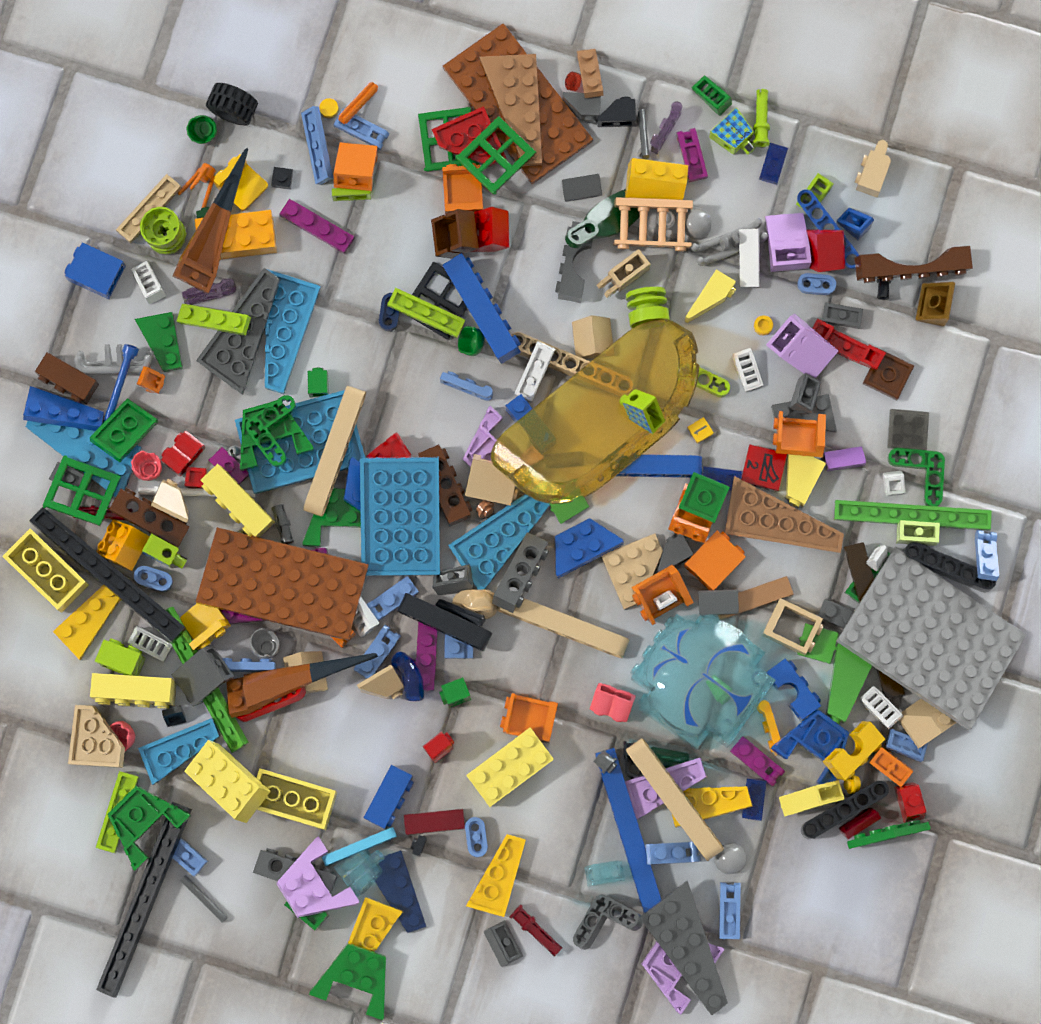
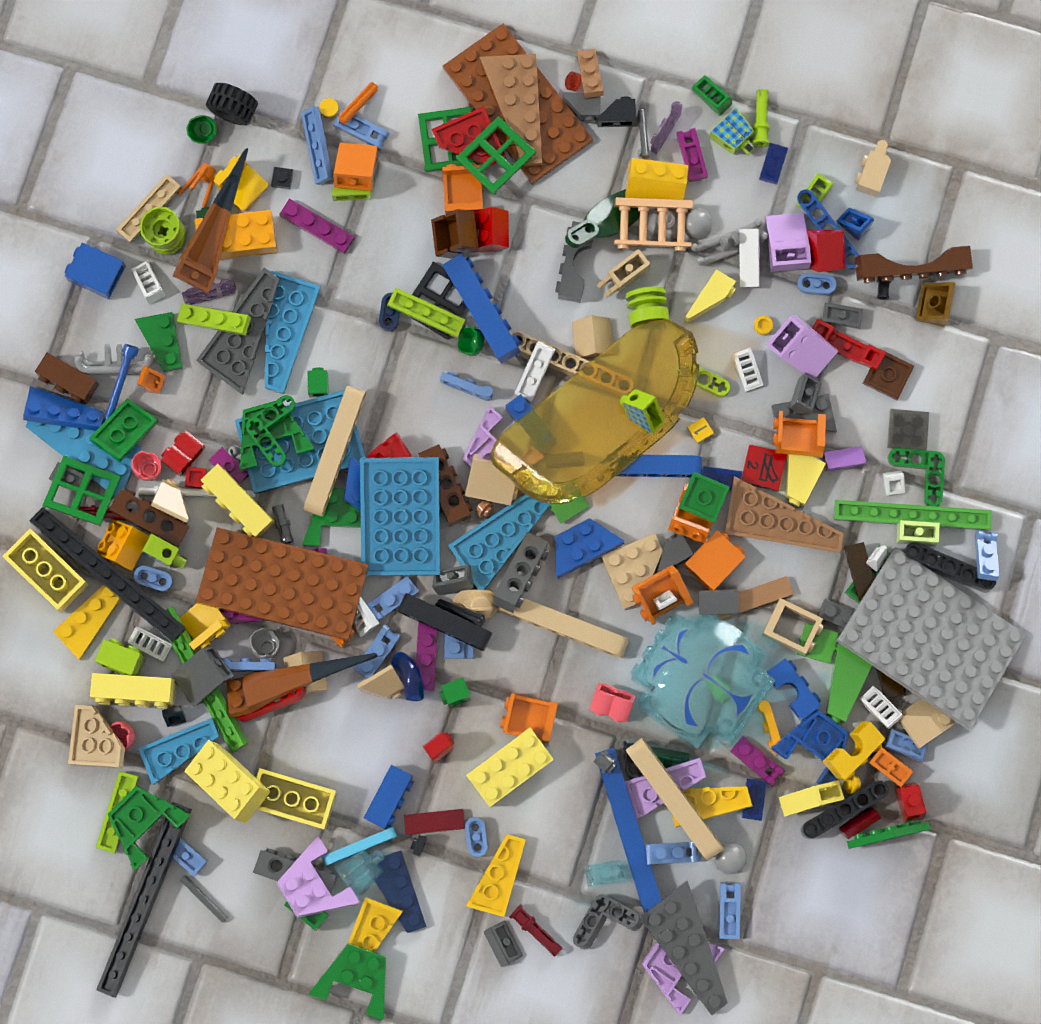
dark grey slope [562,174,602,202] -> none

